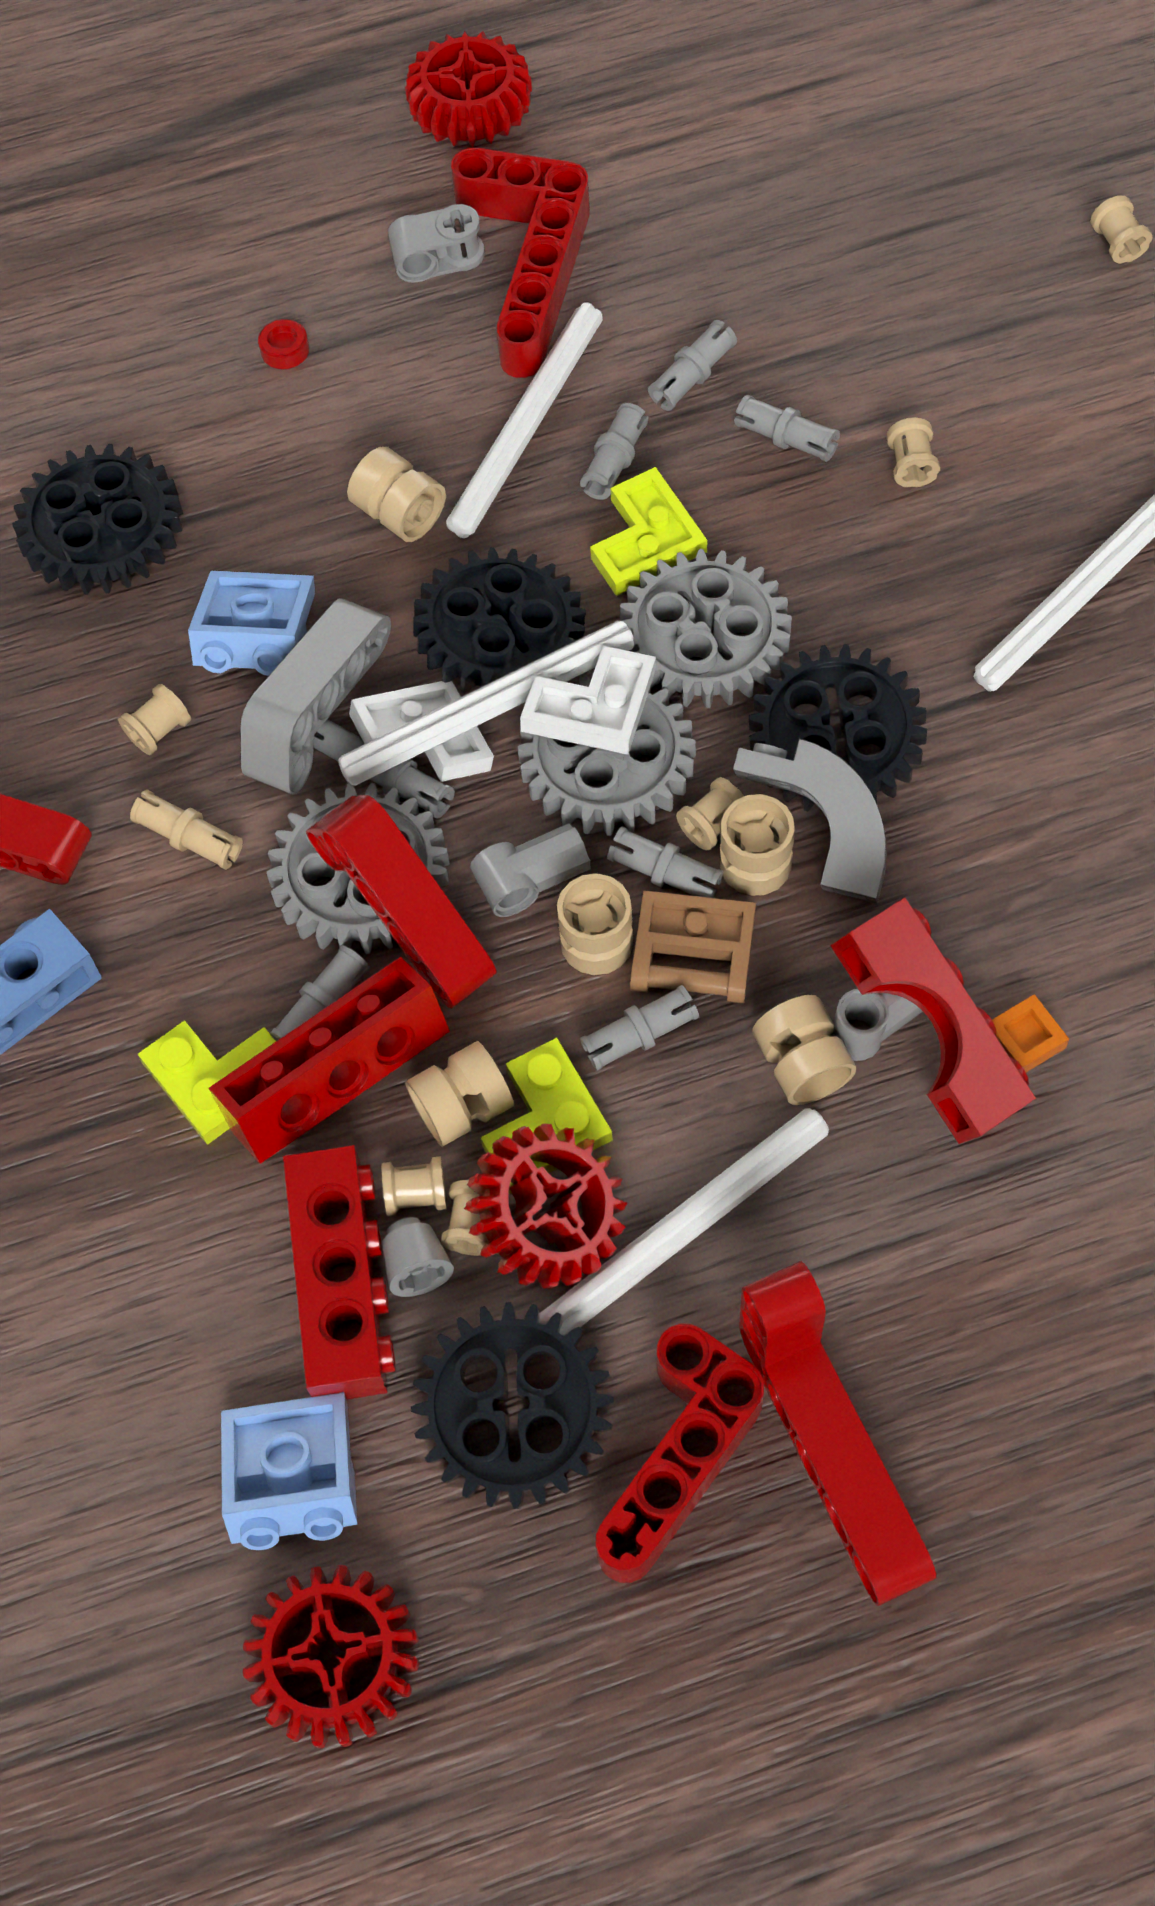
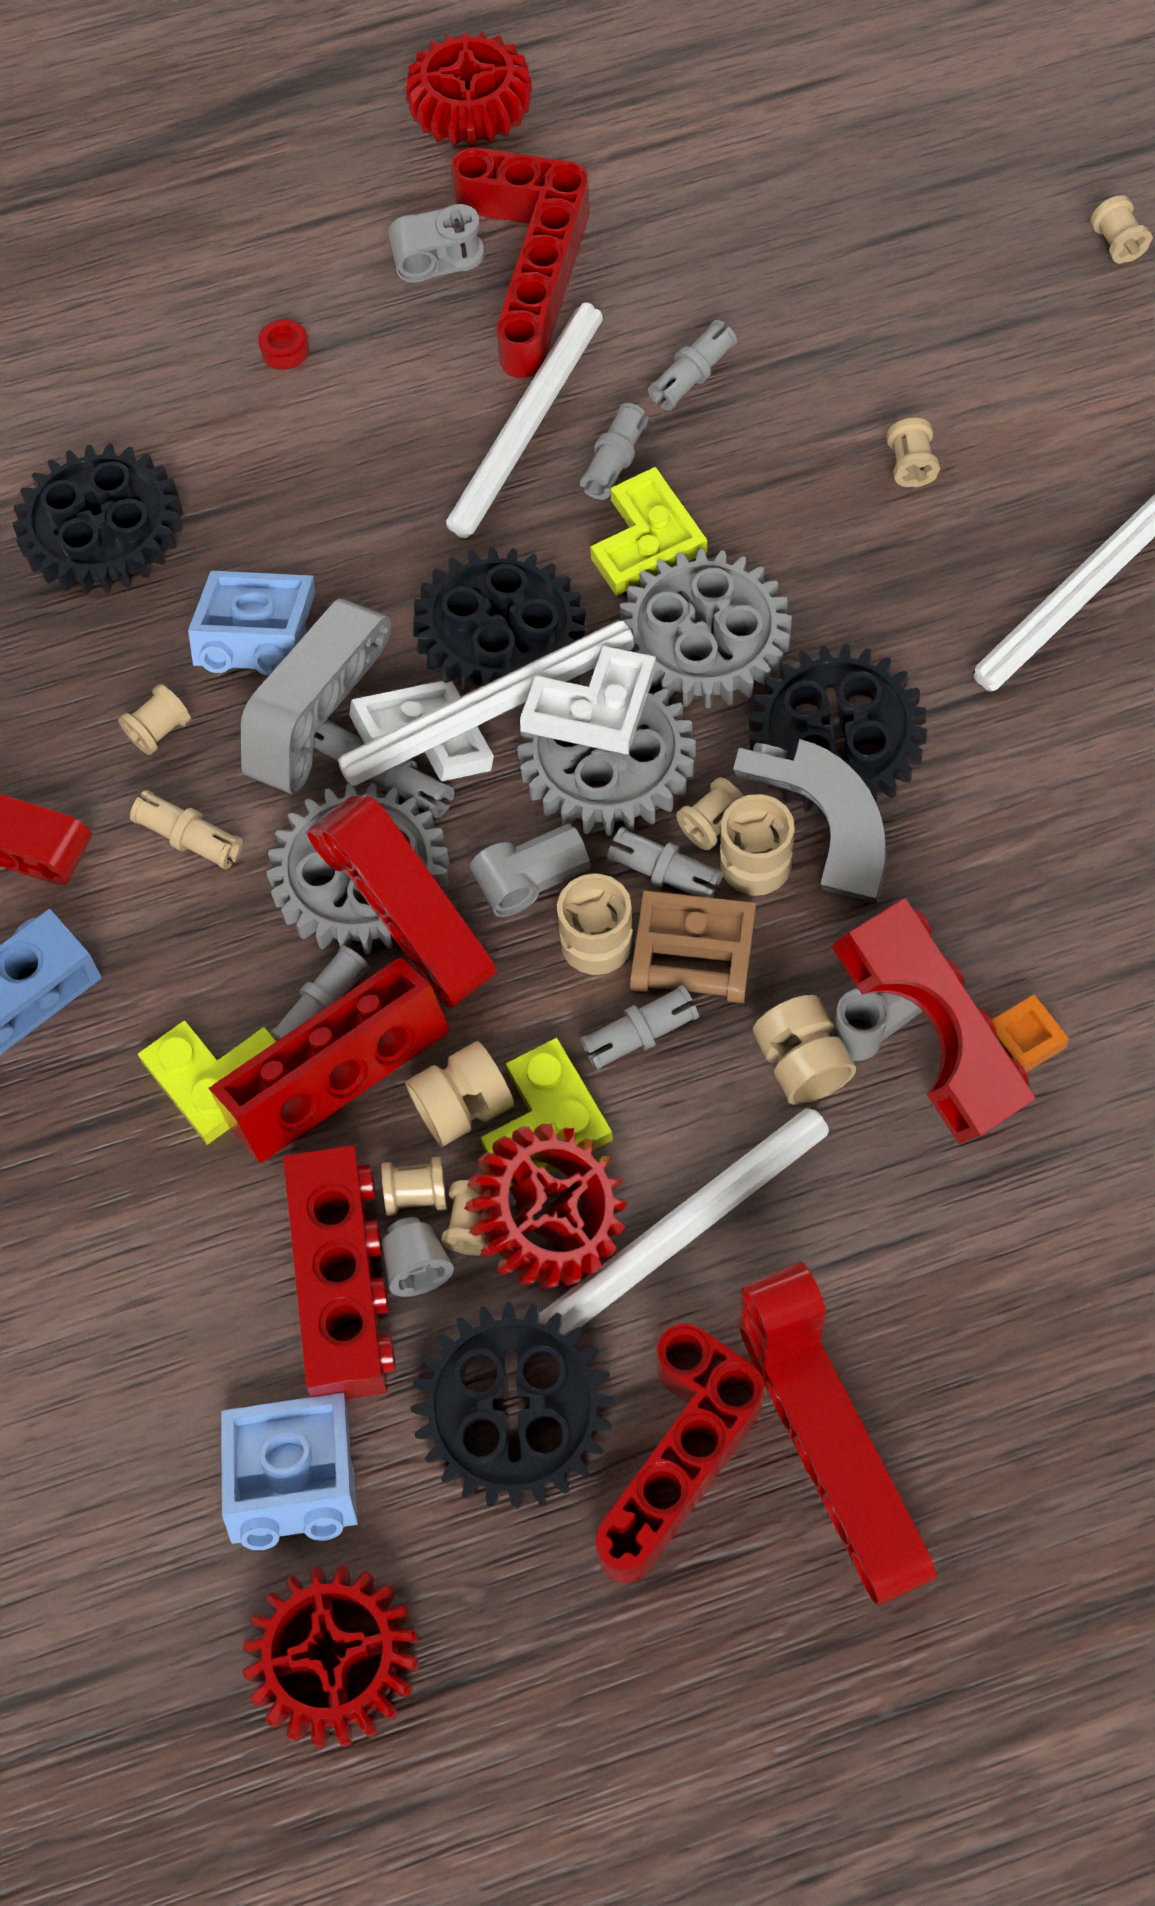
tan wheel [347,447,446,542] -> none
light grey pin [734,395,840,462] -> none

